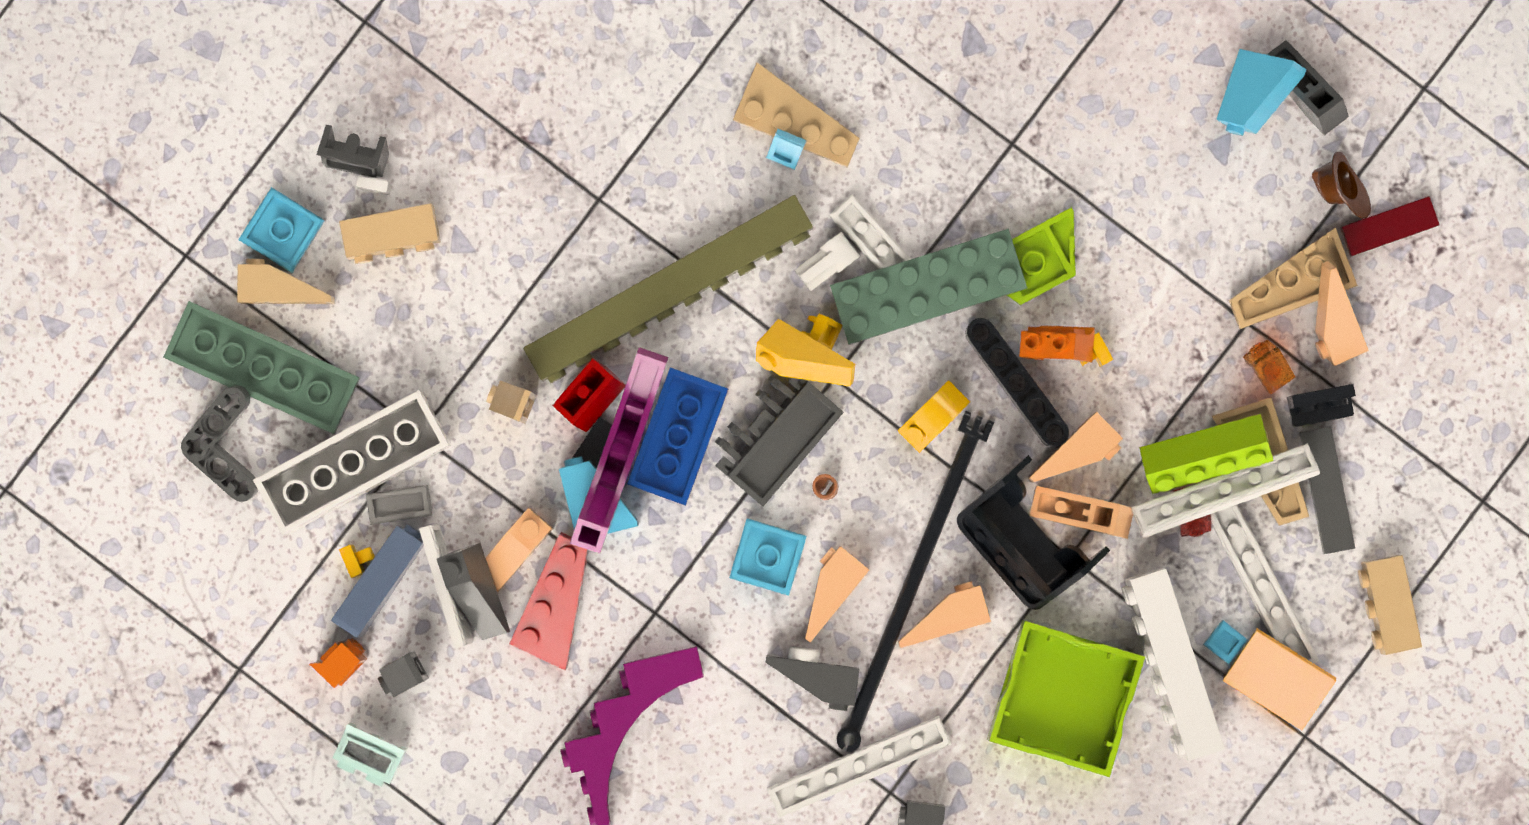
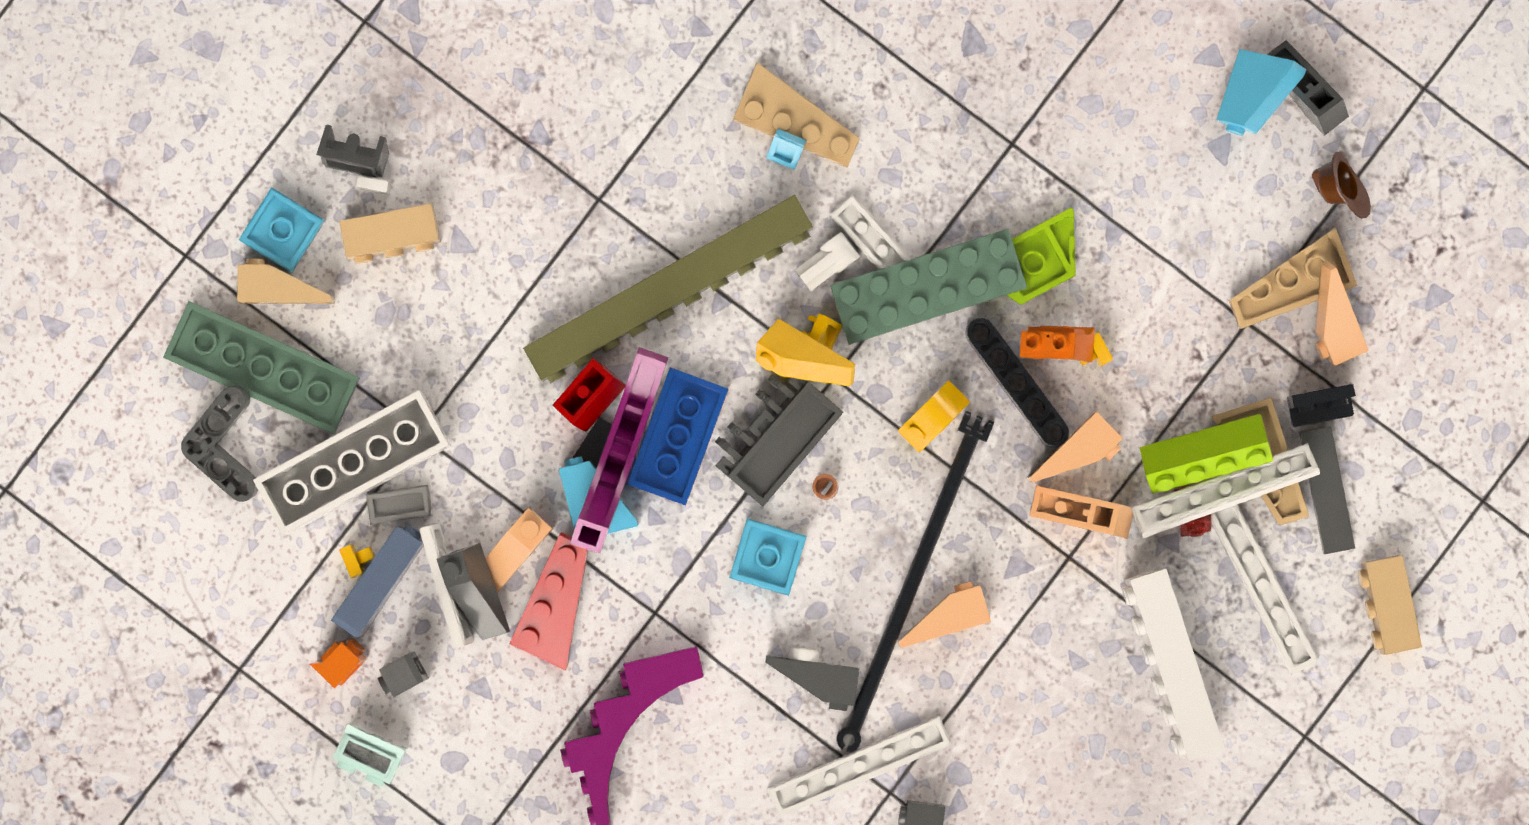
tan slope [486,381,537,424] -> none
light nougat slope [805,546,869,642] -> none
black windscreen [957,455,1110,610] -> none
lime tile [987,620,1145,777] -> none
medium azure tile [1203,620,1248,664] -> none
tile [1223,628,1336,730] -> none
clear orange bracket [1243,340,1296,395] -> none
dark red tile [1340,196,1440,257] -> none

